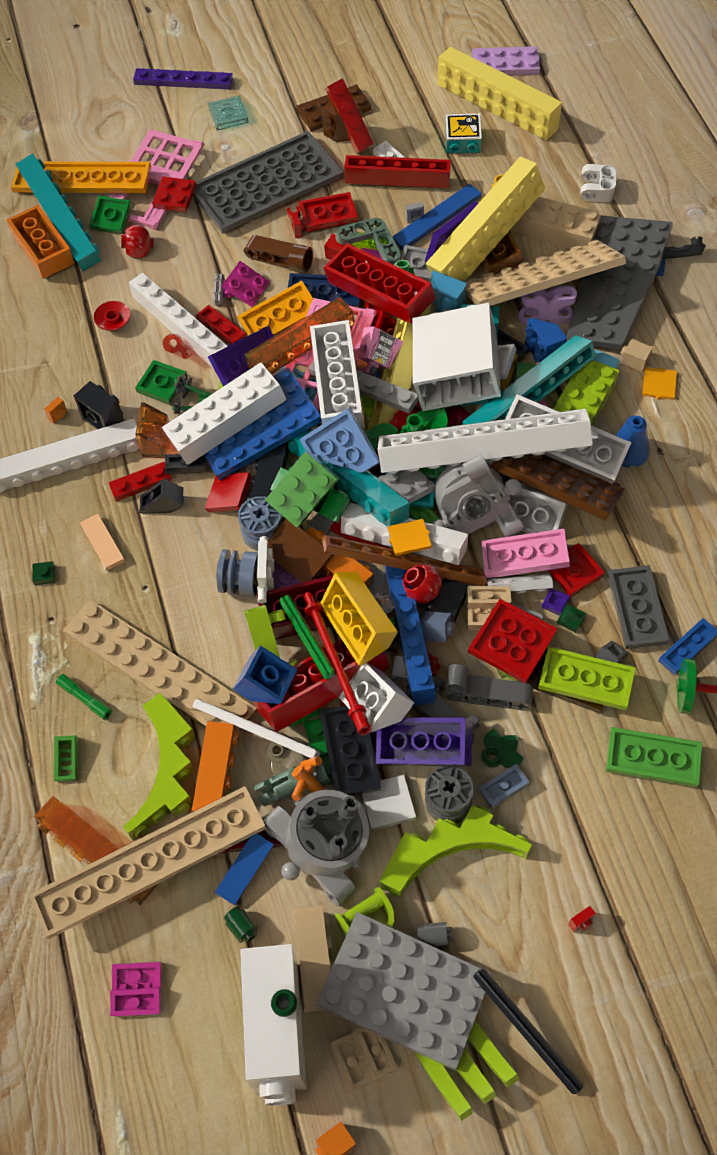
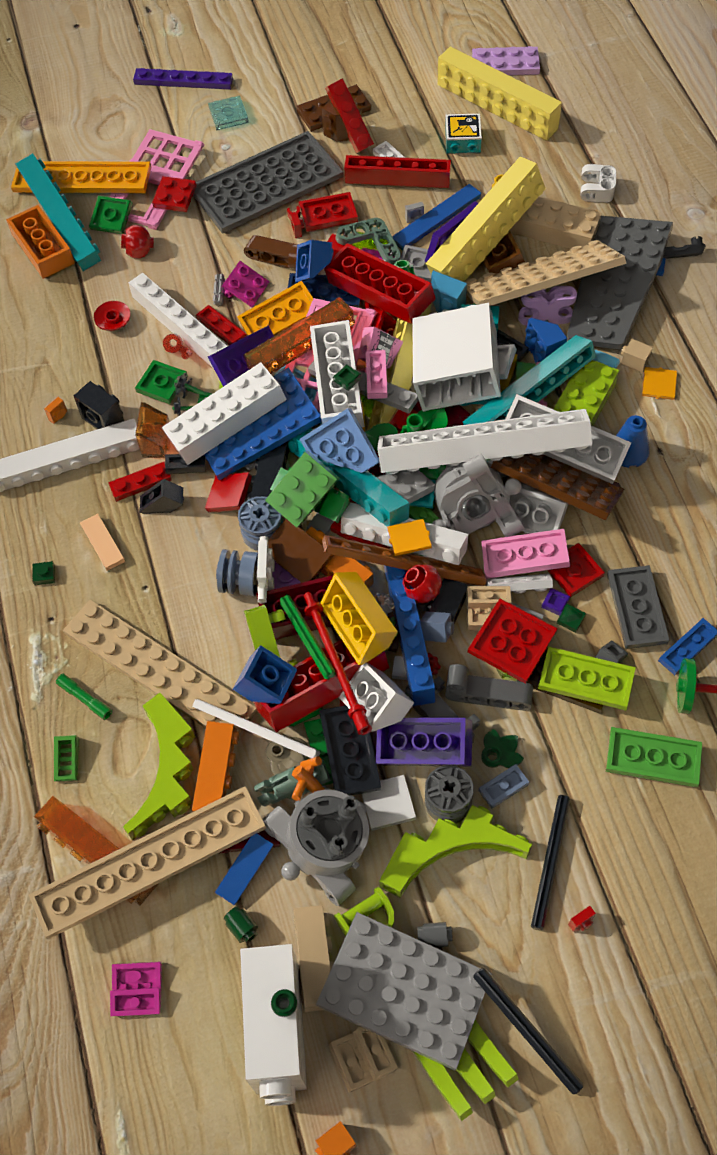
none -> blue slope [295,240,334,282]
none -> dark green tile [333,364,362,391]
none -> bright pink plate [366,350,388,399]
none -> black axle [531,795,570,930]

